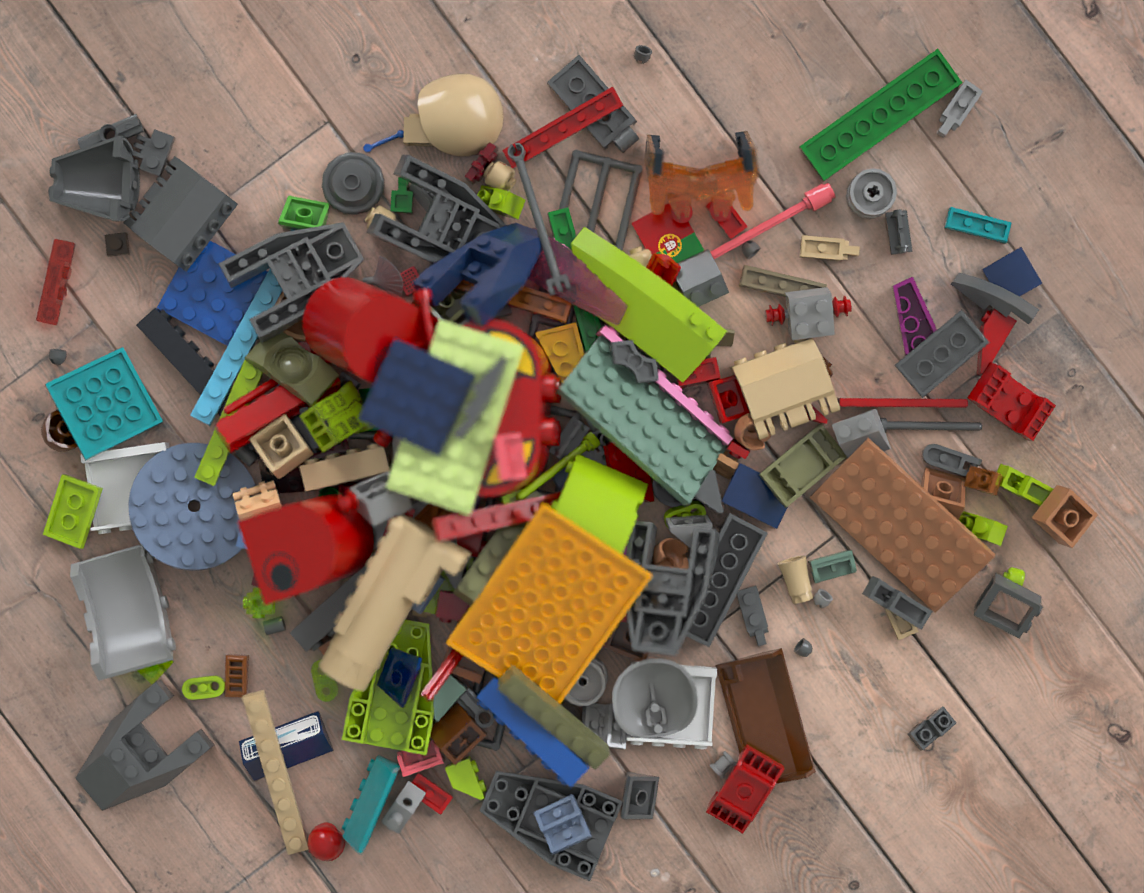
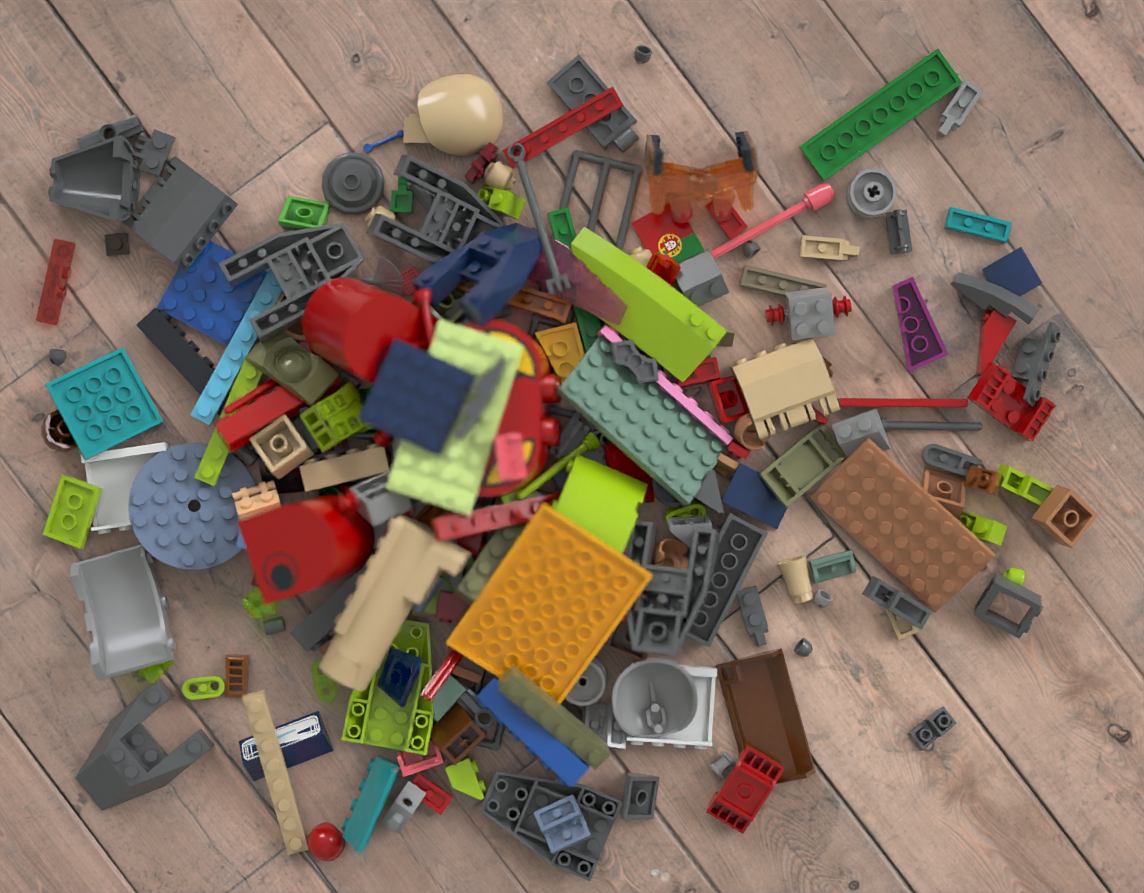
dark grey tile [894,310,990,398] -> none
none -> dark grey bracket [1011,322,1061,407]

